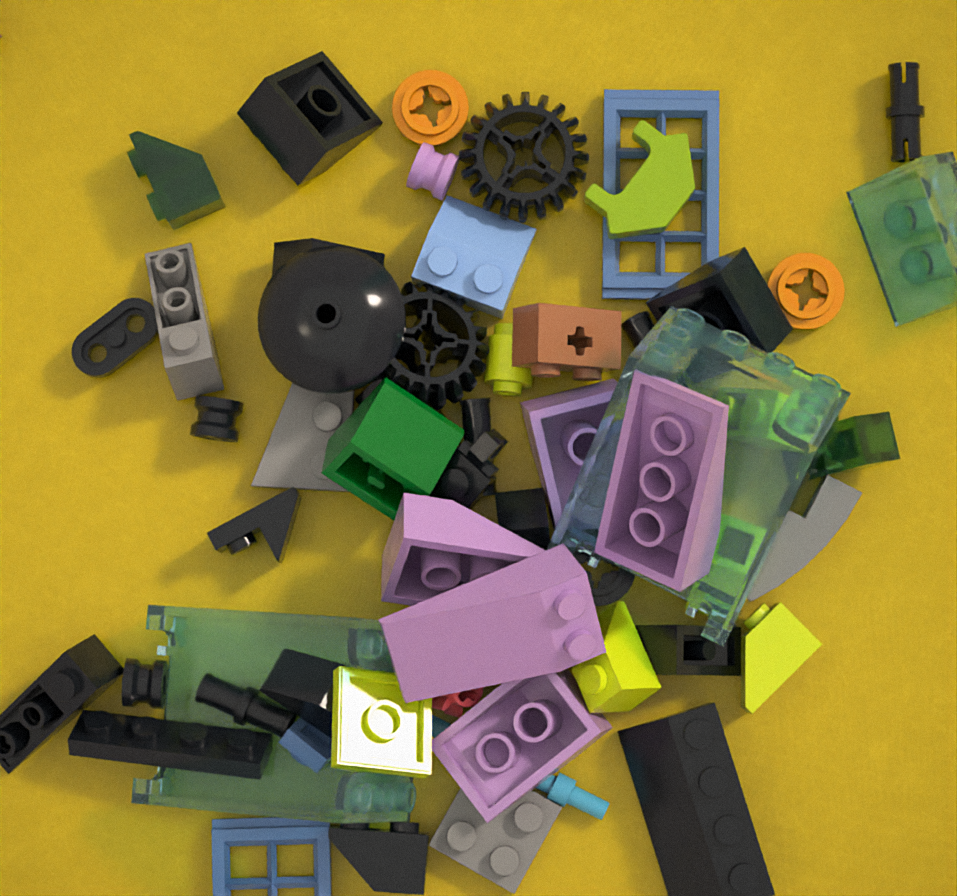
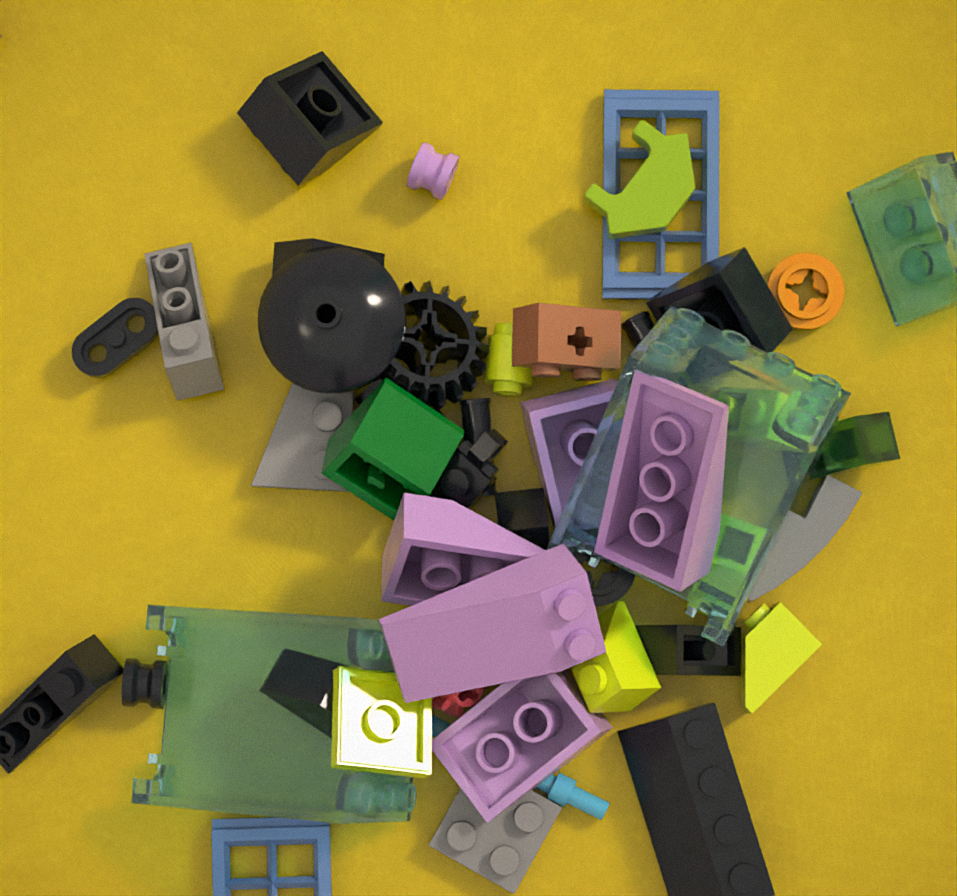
black plate [68,710,273,780] -> none
clear green slope [127,131,226,230] -> none
black wheel [190,396,244,442] -> none
black pin [195,673,297,738] -> none
black slope [207,487,302,563] -> none
medium blue plate [278,718,332,773] -> none
black slope [328,817,429,895] -> none
light orange gear [392,70,469,147] -> none
light blue slope [411,195,537,319] -> none
black gear [459,91,589,223] -> none
black pin [886,62,925,162] -> none

